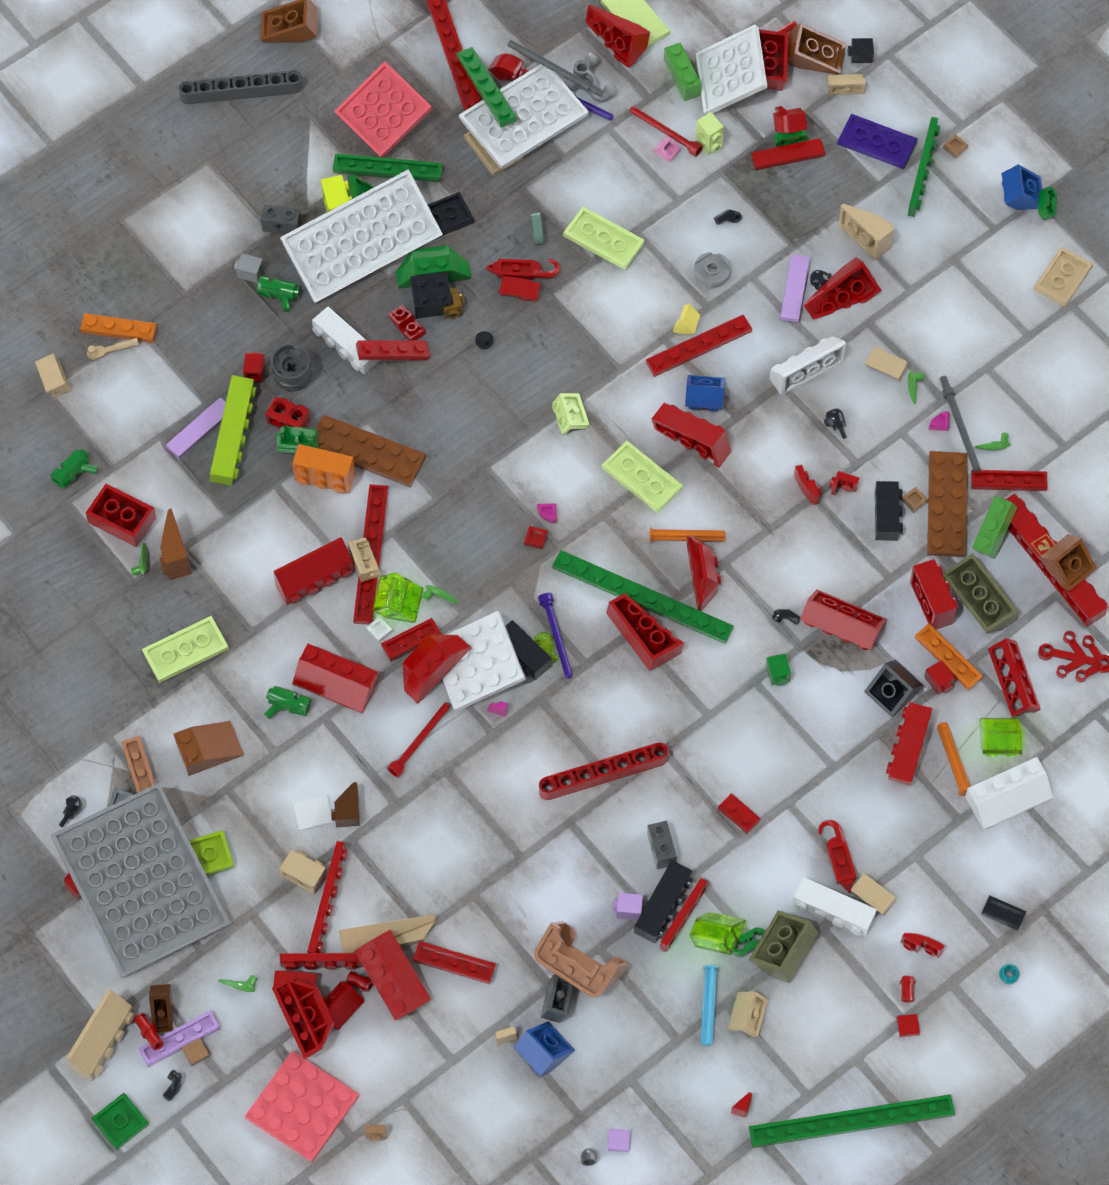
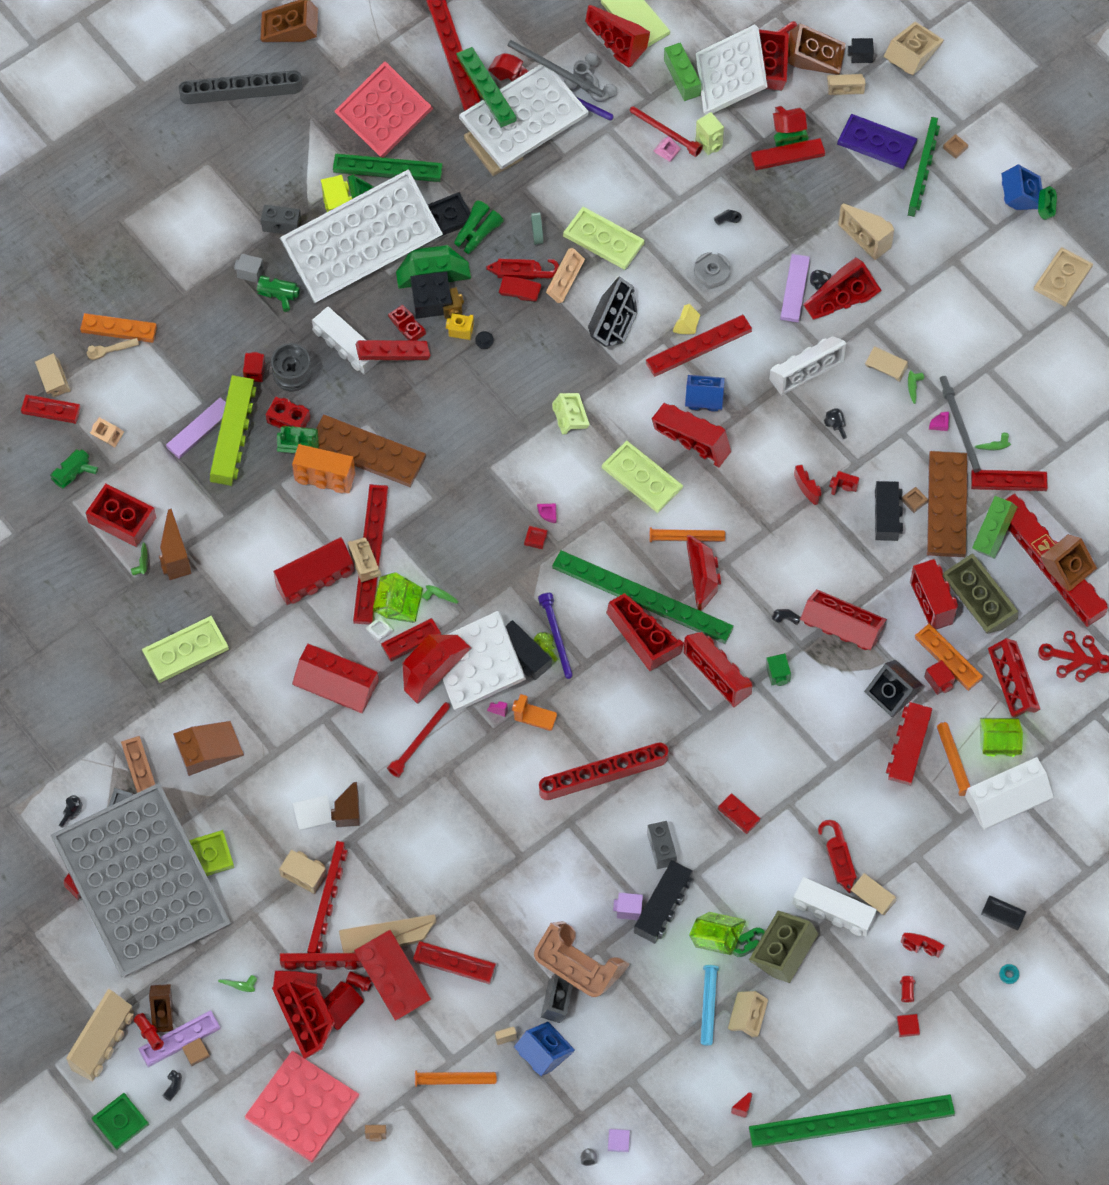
green piece [264,686,312,719] -> none
red tile [660,878,707,952] -> none
none -> red plate [21,394,81,424]
none -> light nougat brick [90,417,124,448]
none -> orange axle [415,1070,497,1087]
none -> yellow brick [446,313,474,340]
none -> green piece [454,200,504,255]
none -> orange bracket [512,694,557,731]
none -> light nougat plate [546,248,585,303]
none -> black wedge [588,276,637,347]
none -> red slope [684,632,753,708]
none -> tan slope [884,22,944,75]

